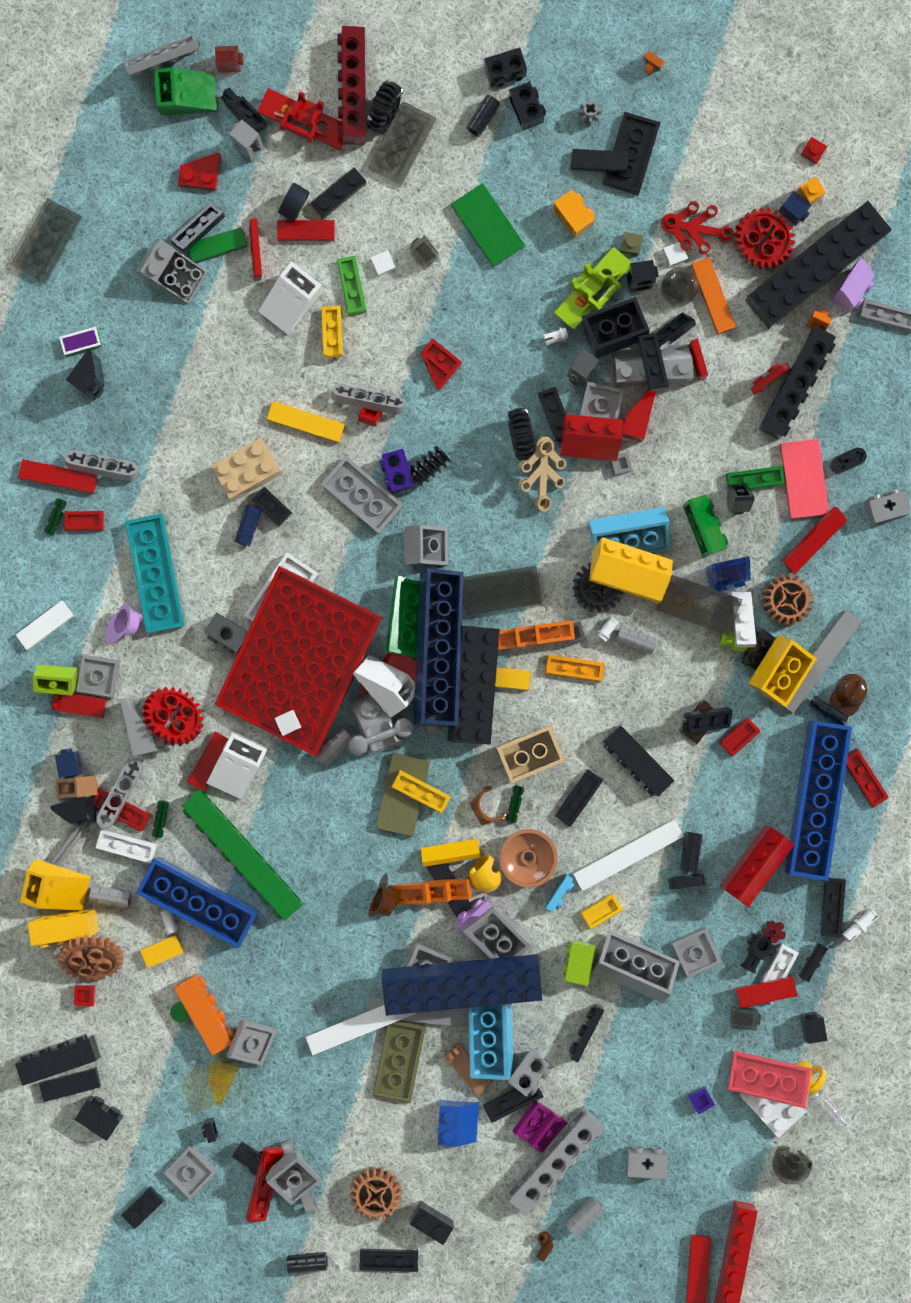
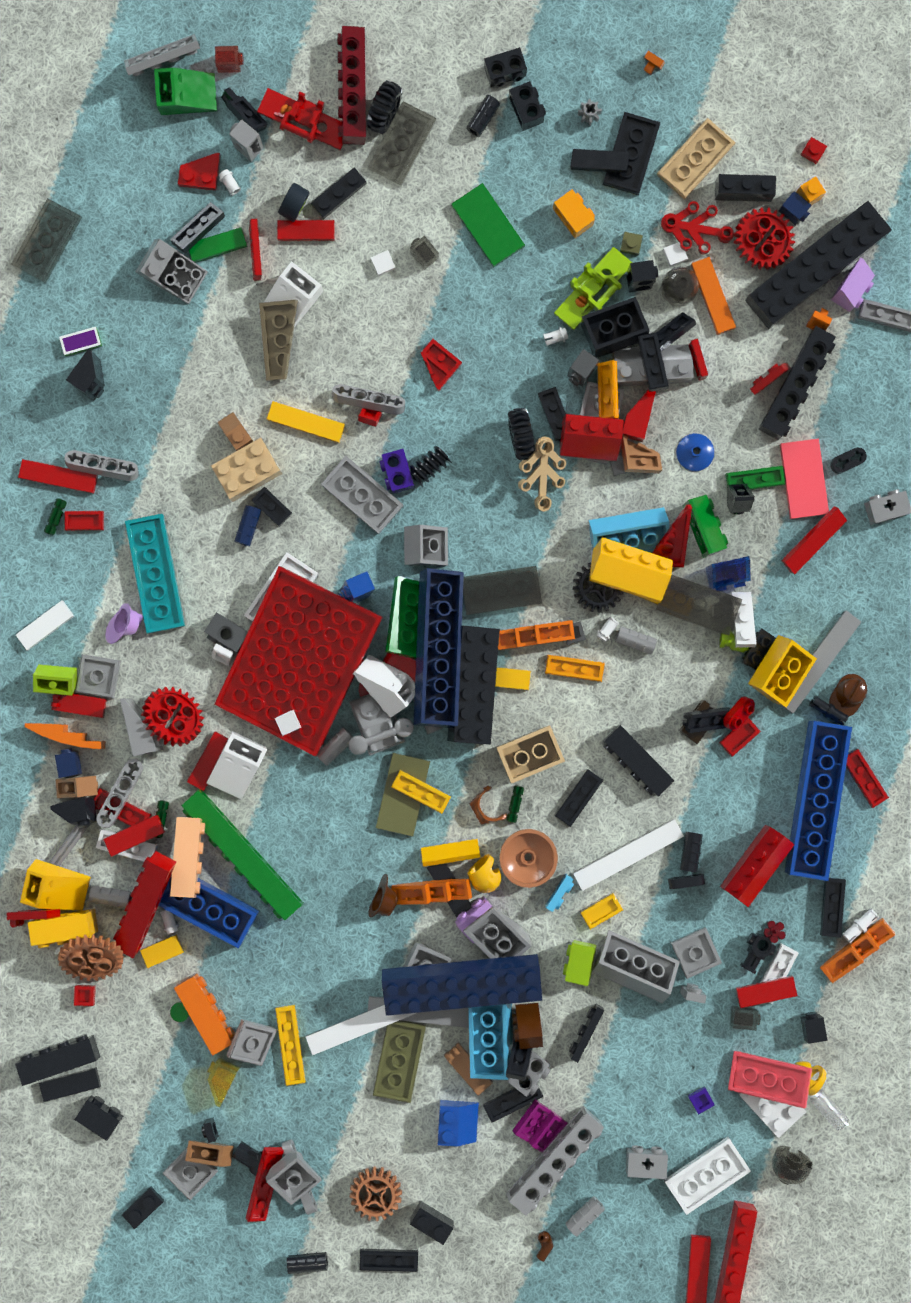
yellow hinge [322,306,343,359] -> none
bright green tile [337,256,367,316] -> none
nougat gear [761,574,814,626] -> none
black pin [798,942,829,982] -> none
none -> red hinge [7,909,60,928]
none -> orange slope [25,723,106,749]
none -> red tile [103,815,165,857]
none -> red brick [113,851,177,958]
none -> light nougat brick [170,817,205,898]
none -> medium nougat slope [185,1140,234,1167]
none -> white tile [212,643,233,666]
none -> medium nougat slope [217,412,254,451]
none -> white pin [219,169,241,196]
none -> dark tan wing [259,300,298,381]
none -> yellow tile [275,1005,306,1086]
none -> blue brick [338,571,375,603]
none -> black tile [506,1039,533,1081]
none -> reddish brown brick [512,1003,543,1049]
none -> light orange tile [597,360,619,419]
none -> medium nougat wing [621,435,662,474]
none -> red wing [652,504,692,568]
none -> tan tile [657,118,736,200]
none -> white plate [664,1137,751,1215]
none -> blue dish [676,433,714,471]
none -> light grey plate [680,983,706,1004]
none -> black brick [715,174,776,202]
none -> red plate [723,696,755,731]
none -> orange slope [820,918,895,983]

